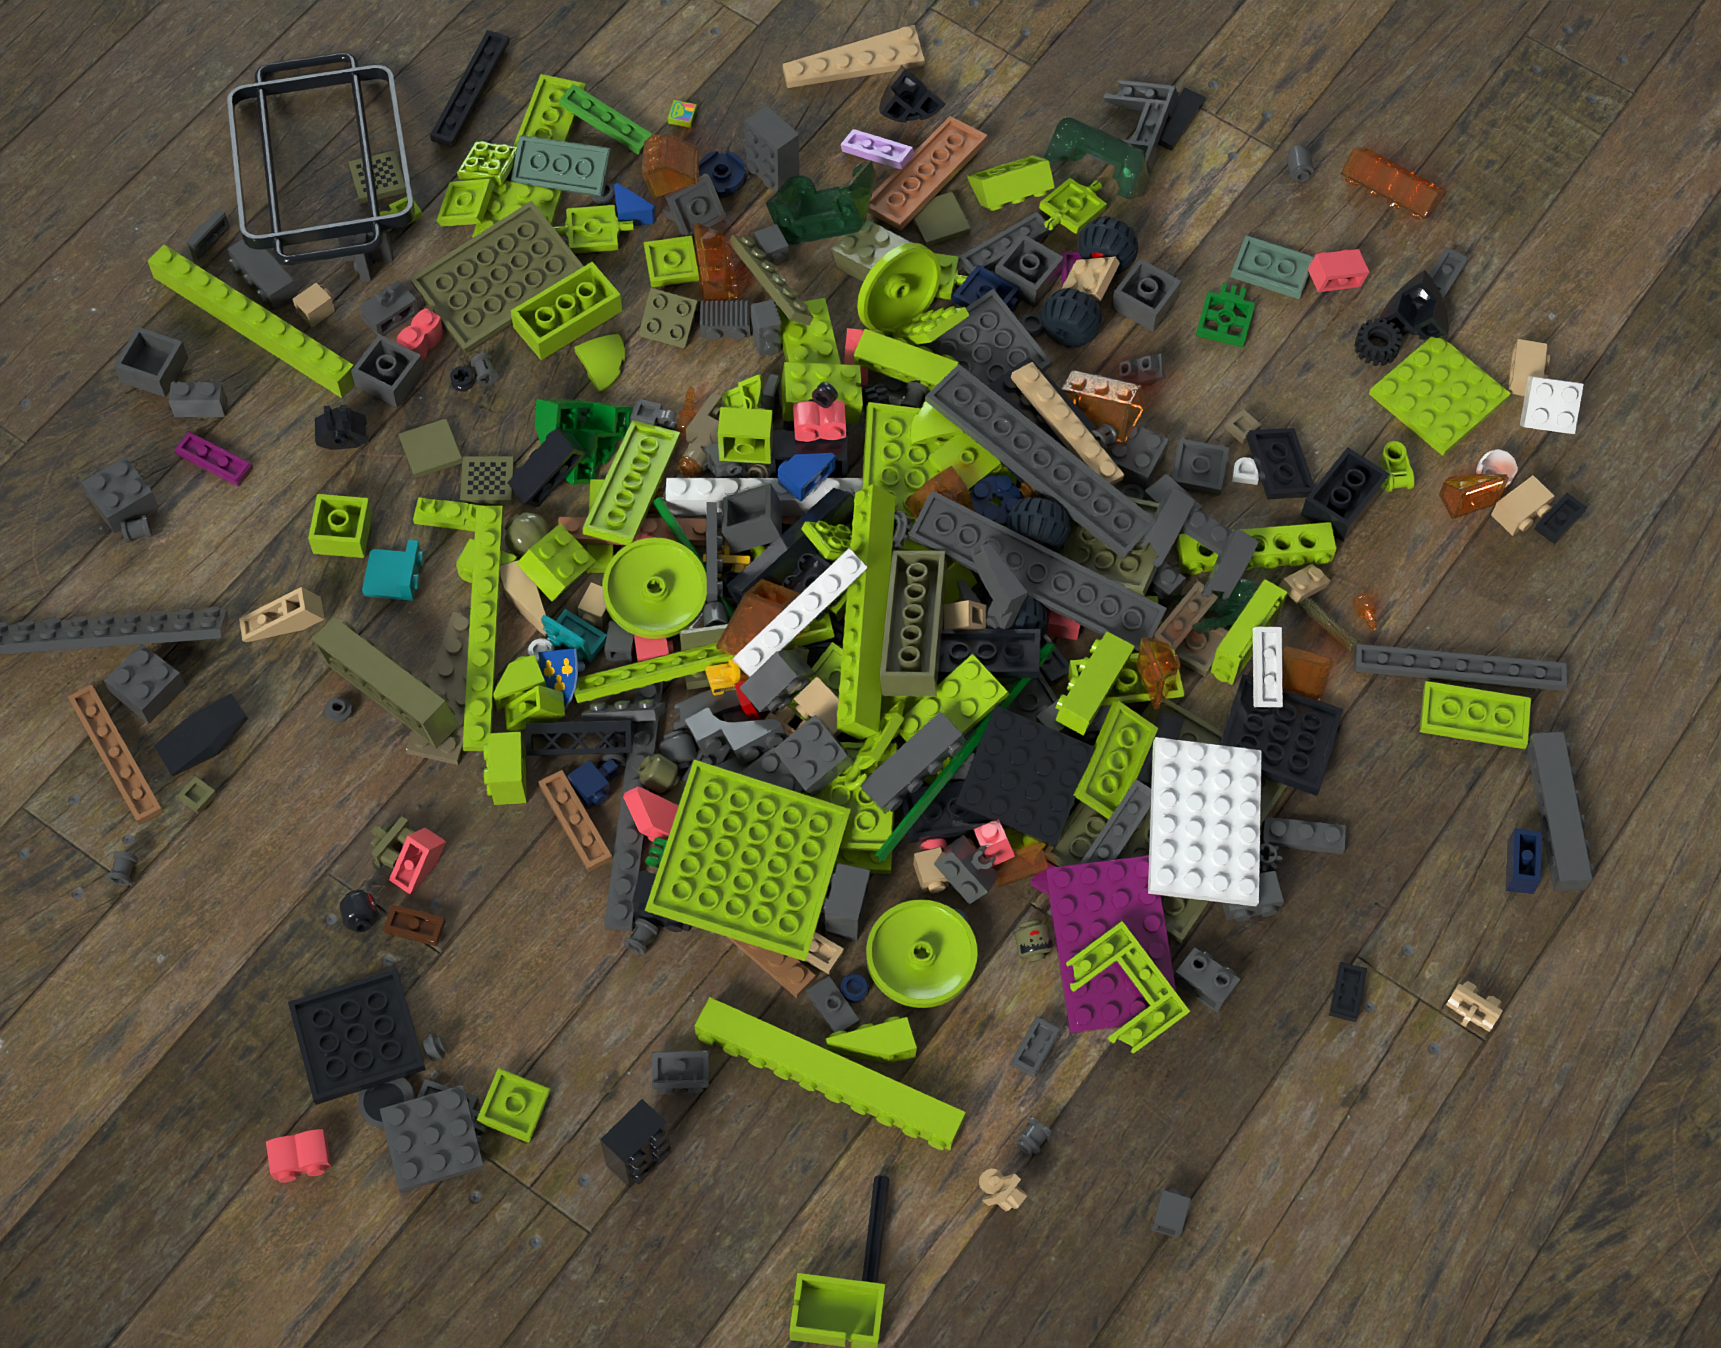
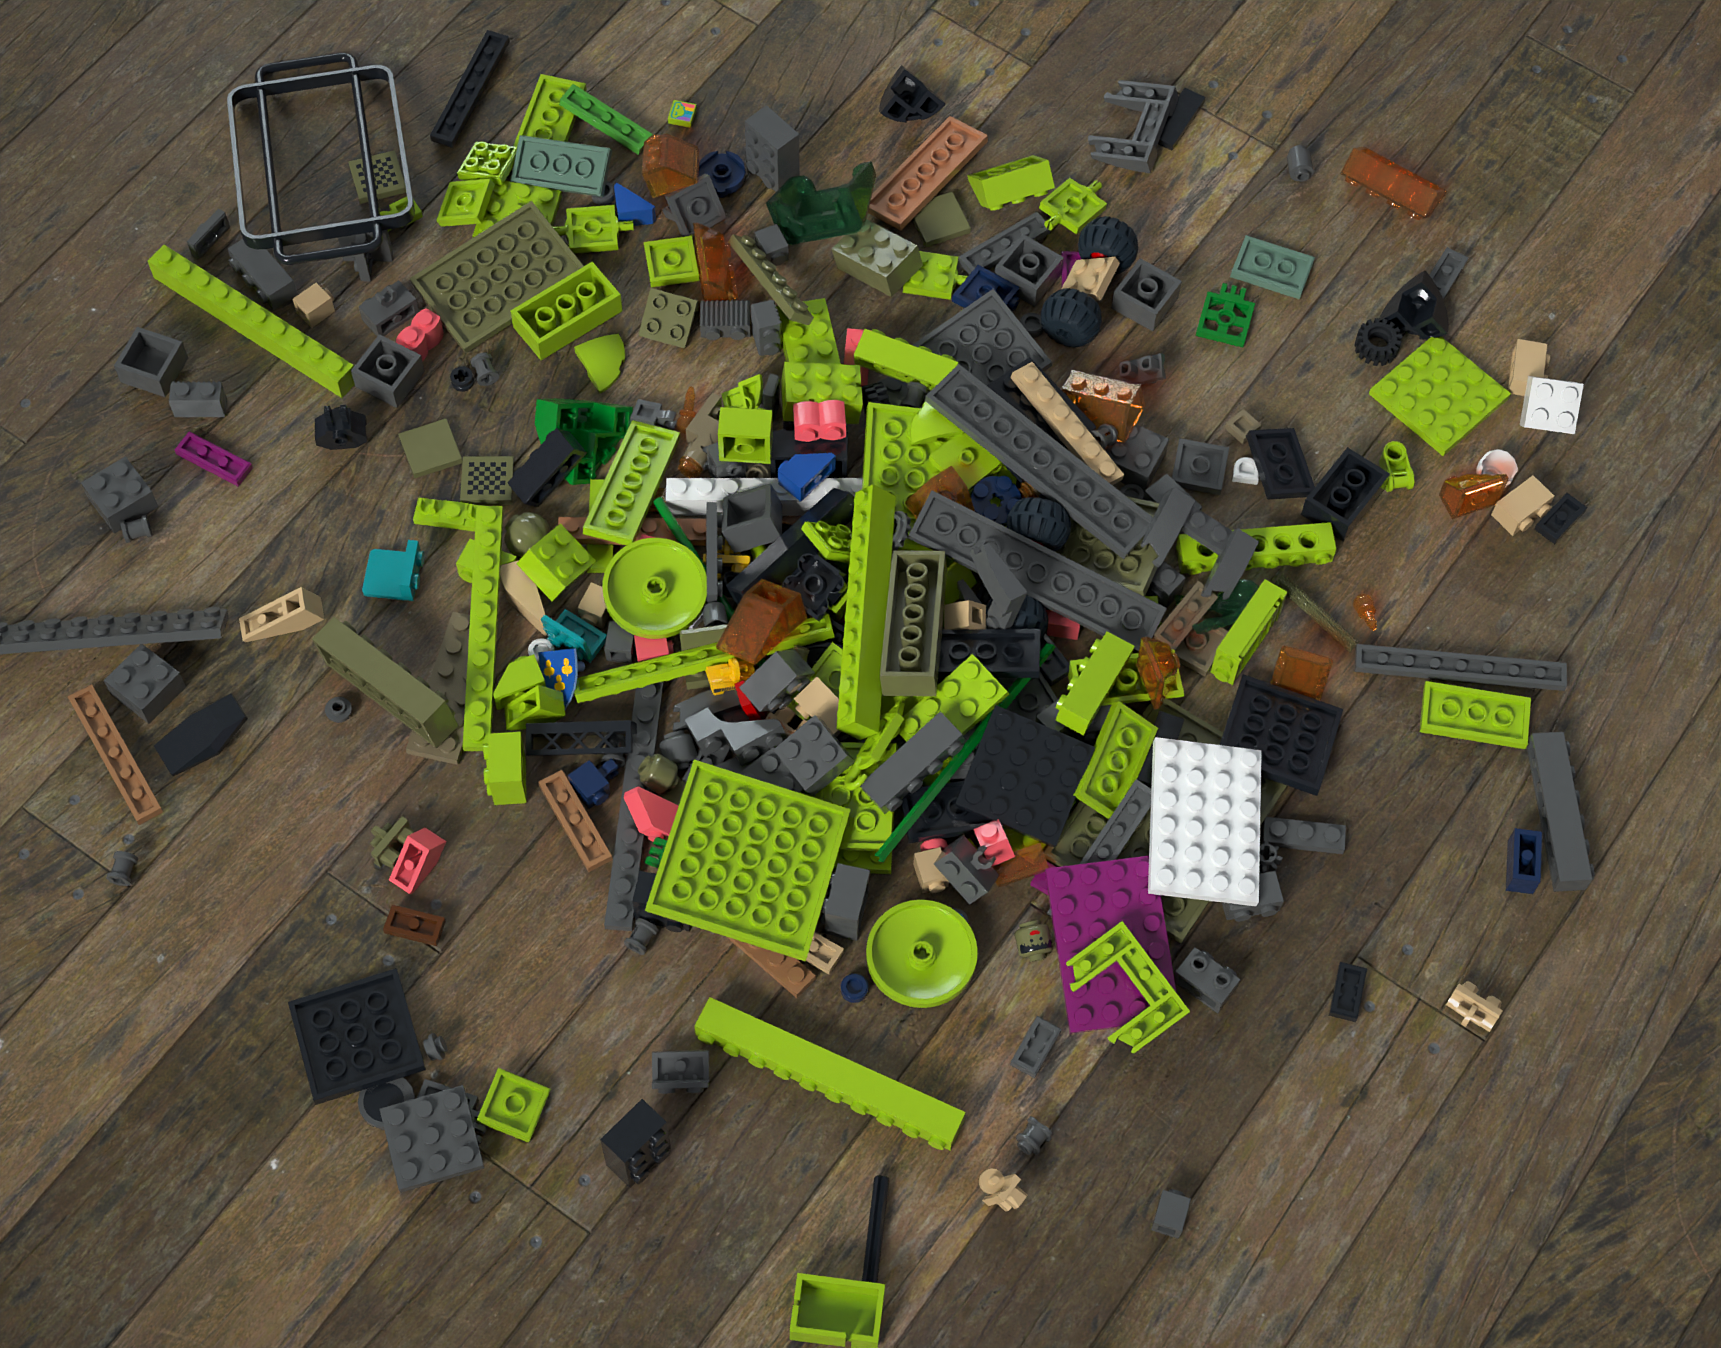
olive plate [177,776,217,814] -> none
coral brick [266,1129,331,1183] -> none
lime brick [308,494,373,558] -> none
black head [340,890,378,932] -> none
dark grey plate [581,699,666,722] -> none
white plate [733,549,868,677] -> none
tan wing [783,25,925,88] -> none
dark grey plate [806,976,860,1033] -> none
black bush [812,382,838,408] -> none
lime slope [826,1016,917,1064] -> none
lavender plate [841,129,914,170] -> none
lime dish [857,243,941,336] -> none
lime plate [890,306,970,345] -> none
clear green windscreen [1043,117,1149,199] -> none
white plate [1253,627,1283,708] -> none
tan plate [1279,564,1331,603] -> none
coral brick [1308,249,1369,292] -> none

